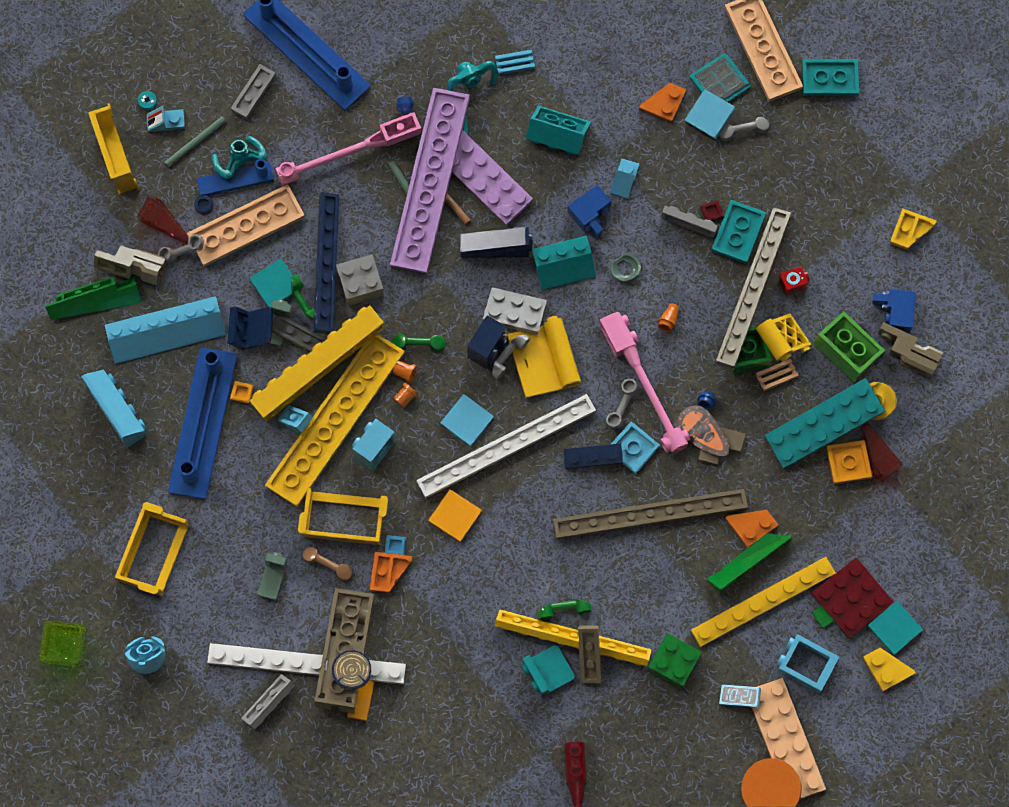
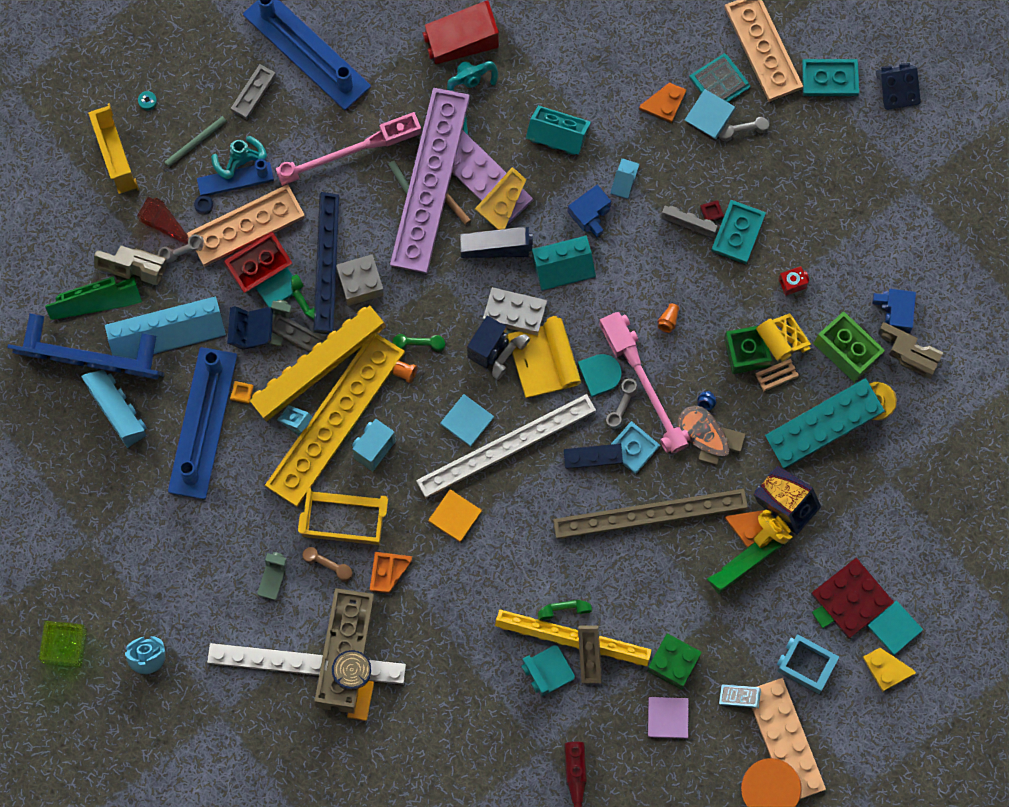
yellow piece [115,502,189,597] -> none
medium azure slope [147,106,185,132] -> none
light grey plate [241,674,295,730] -> none
dark azure tile [385,535,406,555] -> none
orange bush [393,383,419,408] -> none
blue plate [396,97,414,114] -> none
medium azure tile [495,50,535,75] -> none
sand green piece [611,253,641,282] -> none
yellow plate [691,557,836,648] -> none
plate [716,208,791,370] -> none
light orange plate [826,440,872,485] -> none
clear red slope [861,422,903,482] -> none
yellow wing [889,208,936,250] -> none
none -> blue piece [7,313,165,379]
none -> red slope [223,231,293,293]
none -> red slope [422,0,499,64]
none -> yellow wing [474,167,526,230]
none -> teal tile [577,354,621,398]
none -> lavender tile [648,697,688,739]
none -> slope [753,466,821,535]
none -> yellow tile [754,510,792,548]
none -> dark blue bracket [876,63,921,110]

